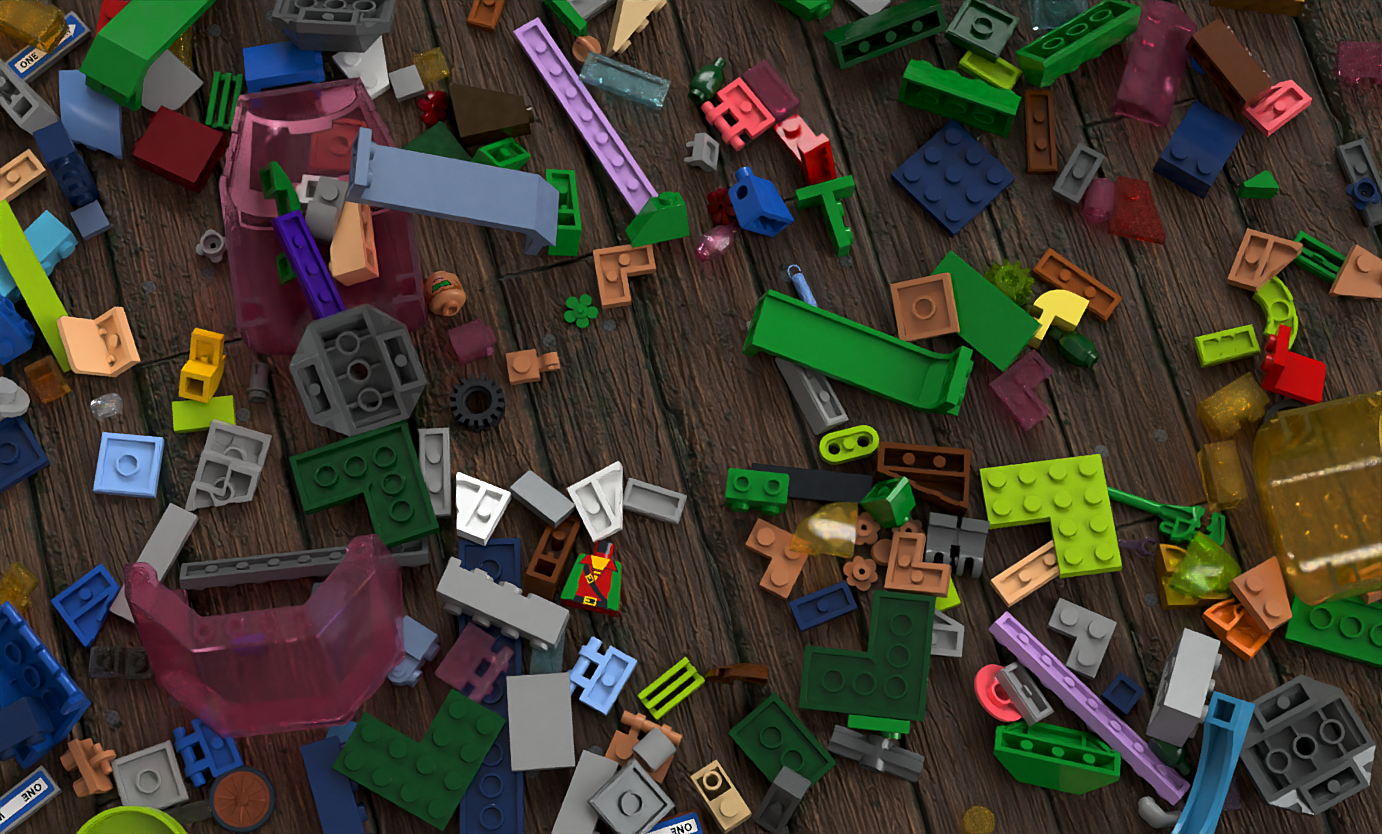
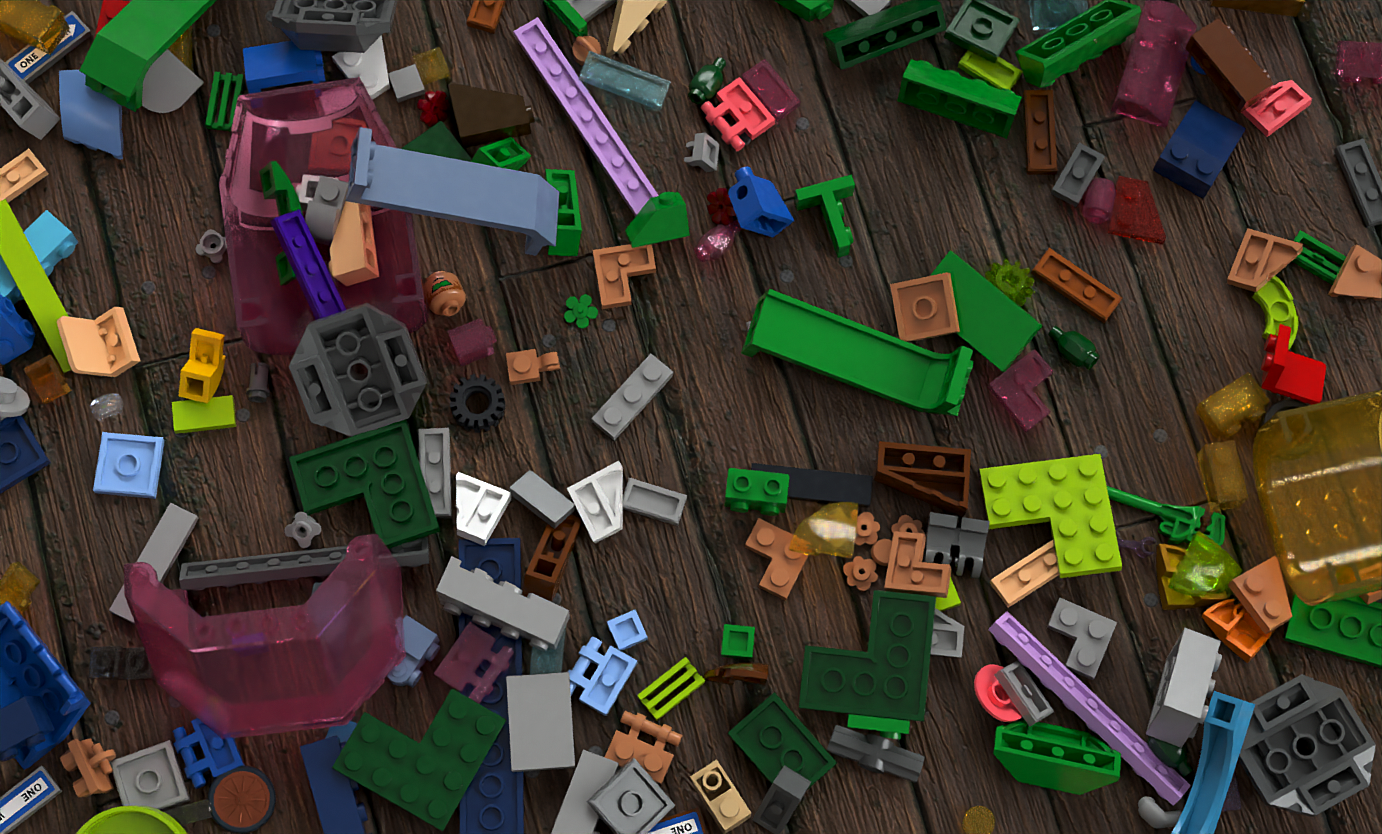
dark blue arch [32,120,101,208] -> none
blue wing [51,563,121,649] -> none
sand blue tile [70,200,112,241] -> none
dark red brick [132,105,228,194] -> none
light grey slope [185,419,272,511] -> none
torso [560,540,622,617] -> none
light grey brick [632,727,677,773] -> none
red bracket [773,113,837,186] -> none
light grey slope [775,357,849,435] -> none
light blue piece [787,265,818,307] -> none
dark blue plate [788,580,858,633] -> none
lime plate [819,425,879,465] -> none
green slope [860,476,916,529] -> none
dark blue plate [890,119,1016,238] -> none
light yellow brick [1027,290,1089,349] -> none
dark blue plate [1100,671,1145,717] -> none
lime plate [1193,324,1261,368] -> none
green slope [1237,170,1279,199] -> none
dark blue plate [1345,178,1381,210] -> none
none -> light grey plate [285,512,321,548]
none -> light grey plate [591,353,673,441]
none -> light blue tile [607,610,648,651]
none -> green plate [721,624,755,660]

